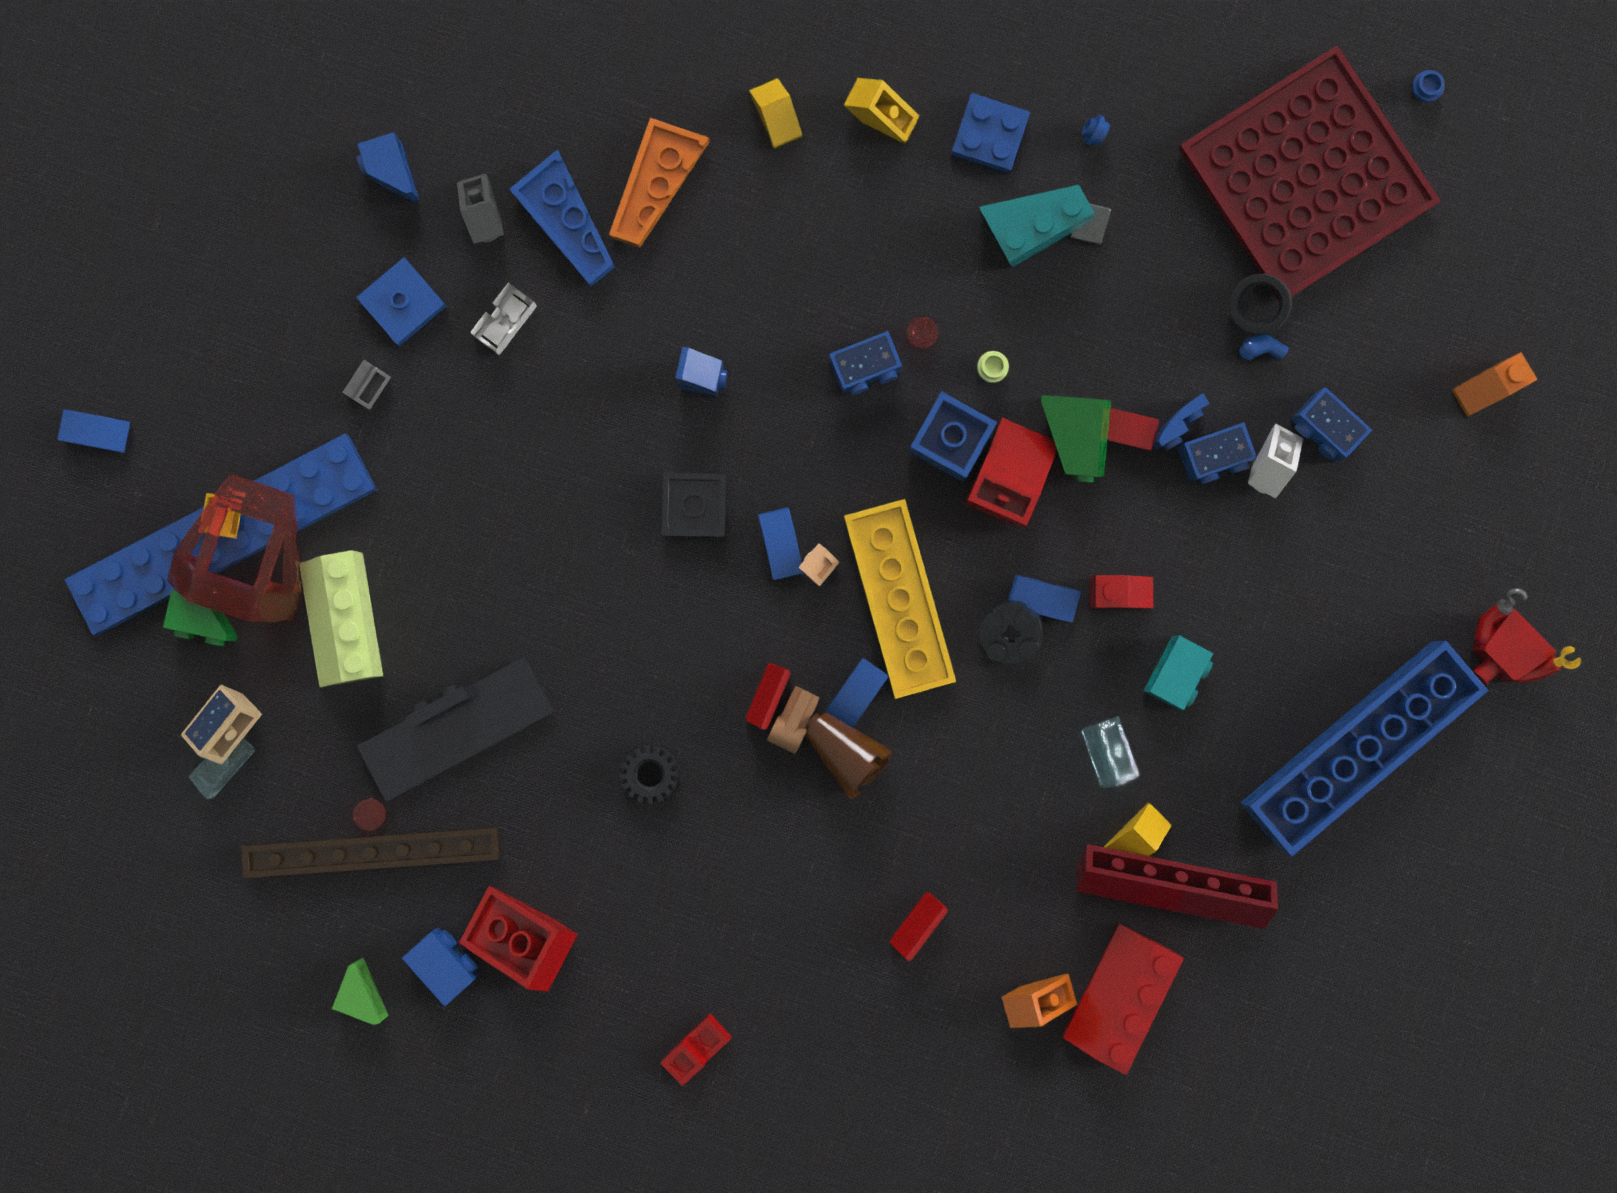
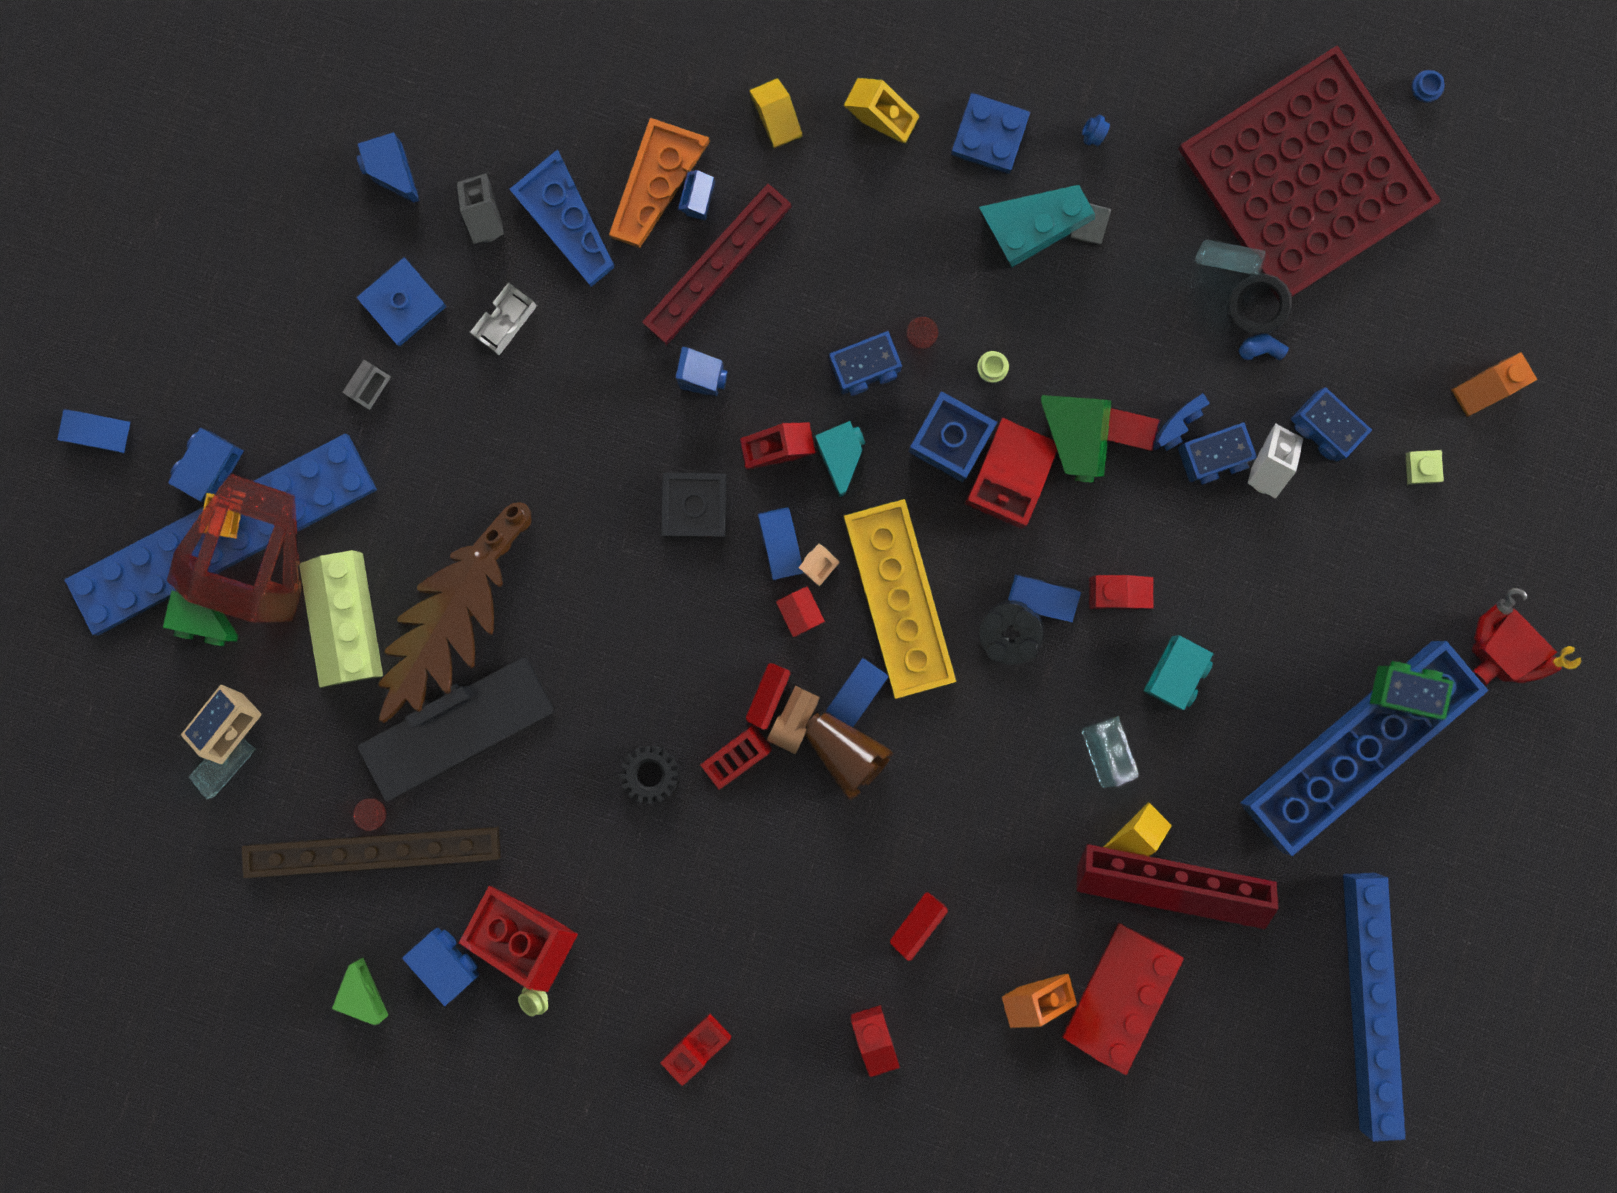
none -> blue brick [168,428,244,503]
none -> reddish brown plant [379,502,531,723]
none -> yellowish green plate [518,987,548,1016]
none -> dark red plate [642,184,791,345]
none -> piece [678,170,715,220]
none -> red slope [700,725,772,790]
none -> red slope [740,422,815,469]
none -> red piece [776,586,825,637]
none -> teal slope [815,421,865,497]
none -> red slope [851,1005,900,1077]
none -> clear light blue slope [1195,240,1266,275]
none -> blue brick [1343,873,1405,1141]
none -> brick [1370,661,1454,720]
none -> yellowish green plate [1405,450,1444,484]

